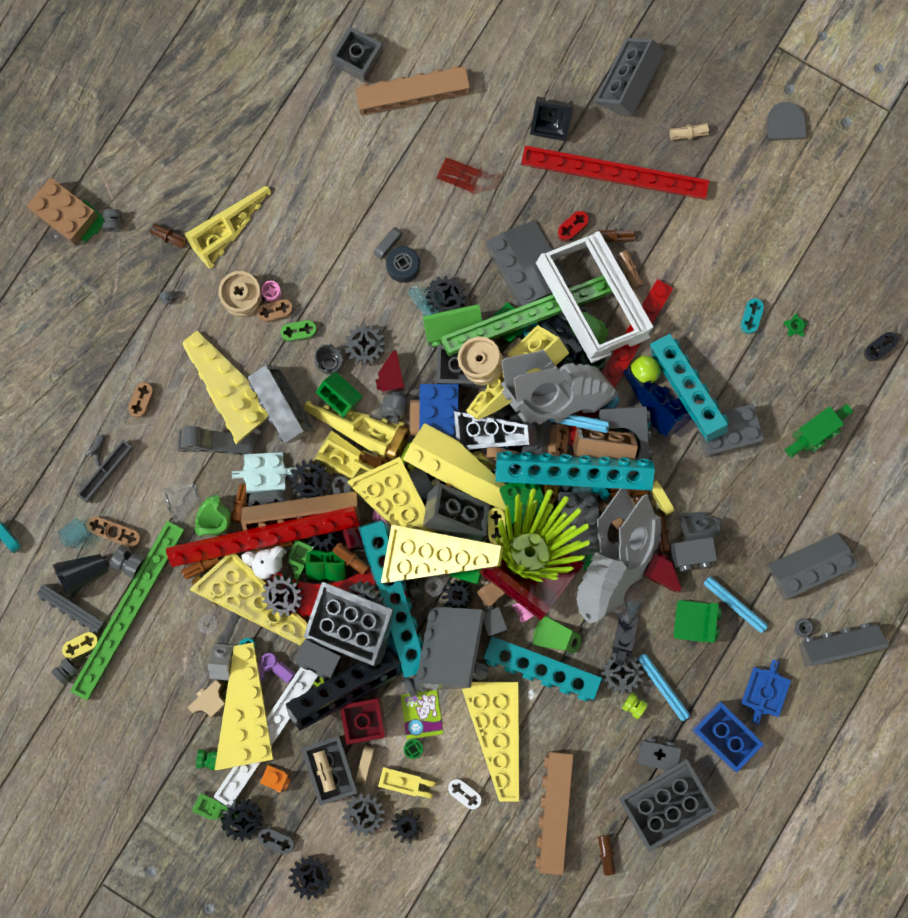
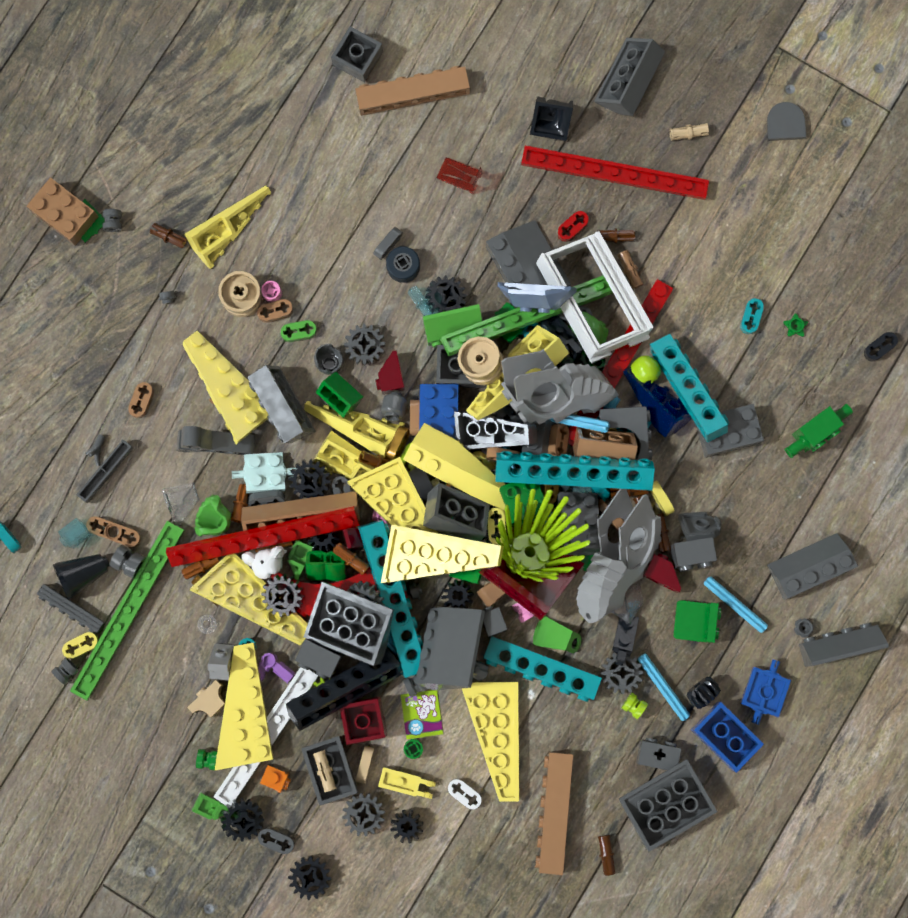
clear plate [424,577,444,597] -> none
none -> sand blue wedge [497,282,577,313]
none -> black gear [686,677,721,709]

